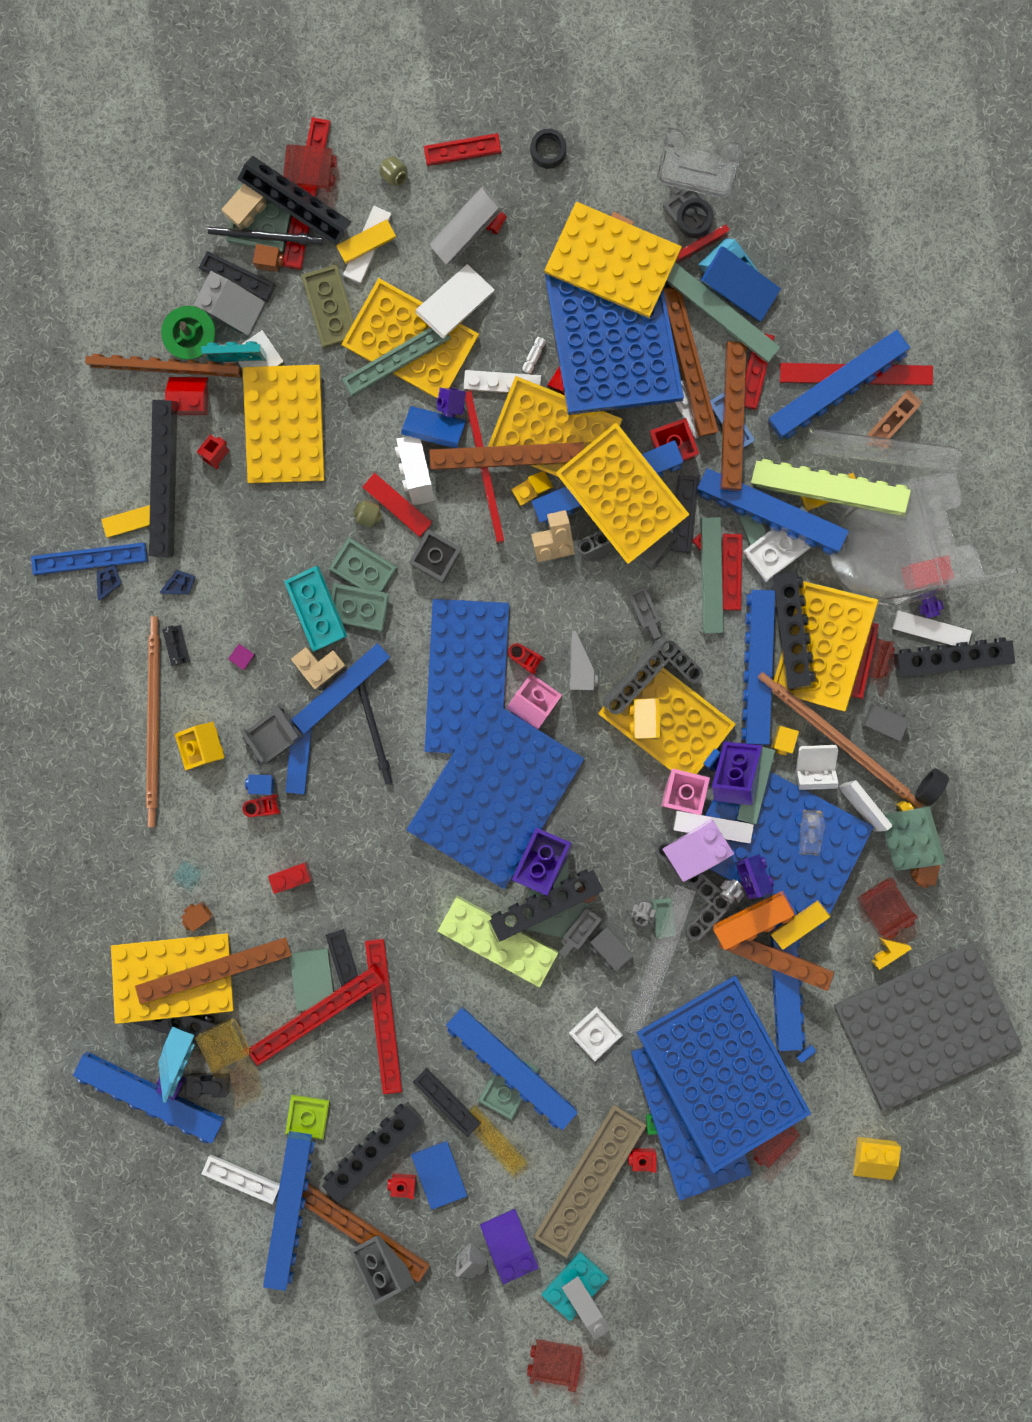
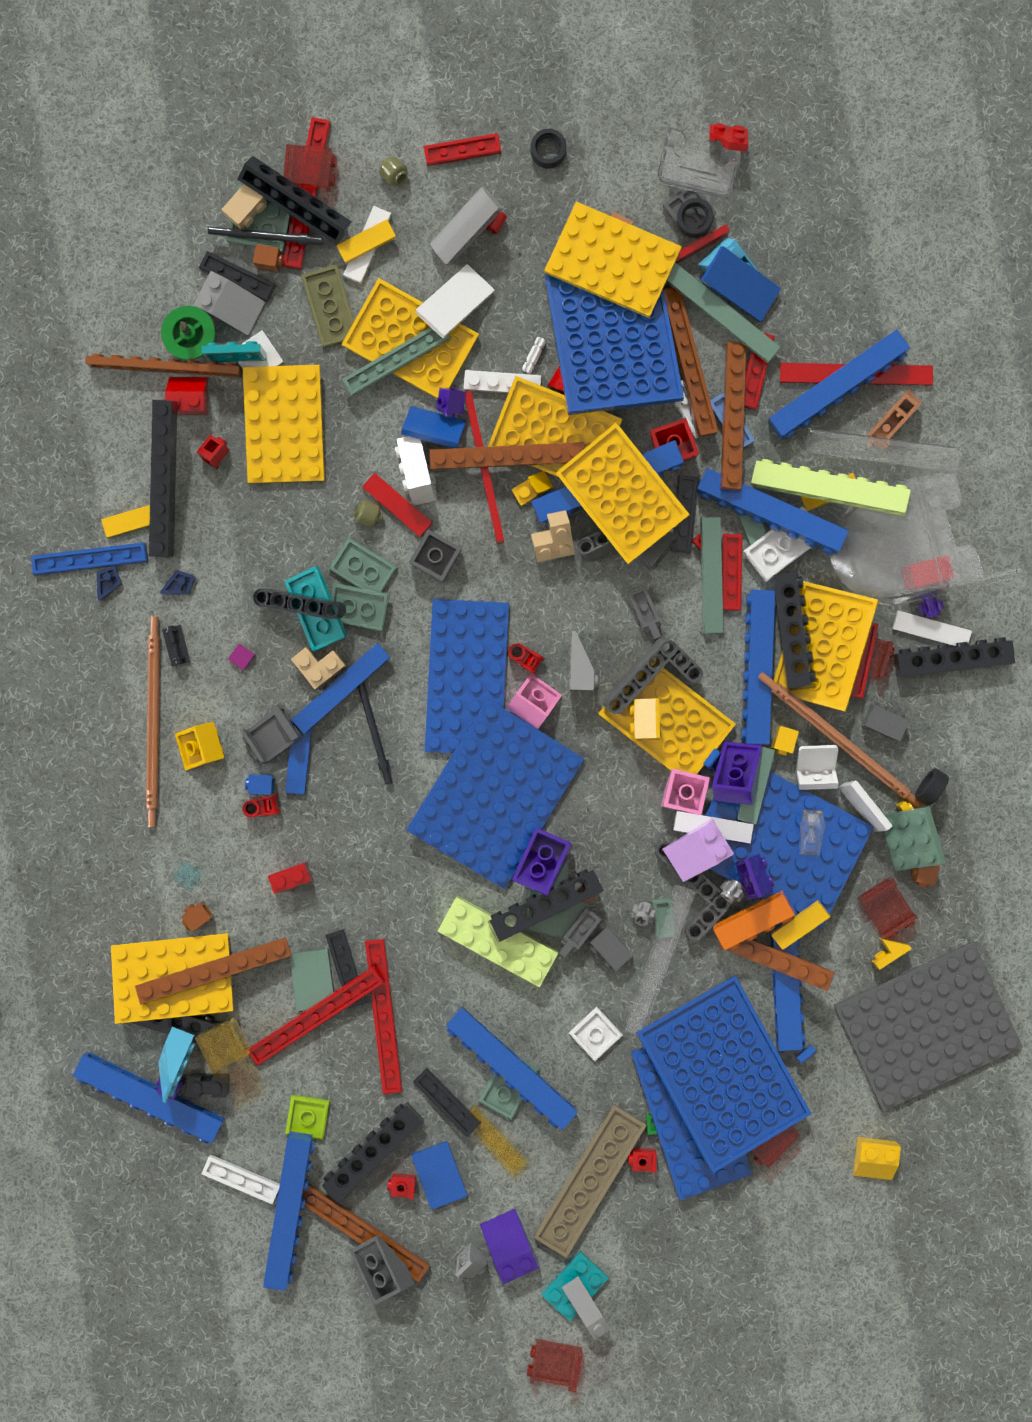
none -> black beam [253,589,346,619]
none -> red plate [709,123,748,152]

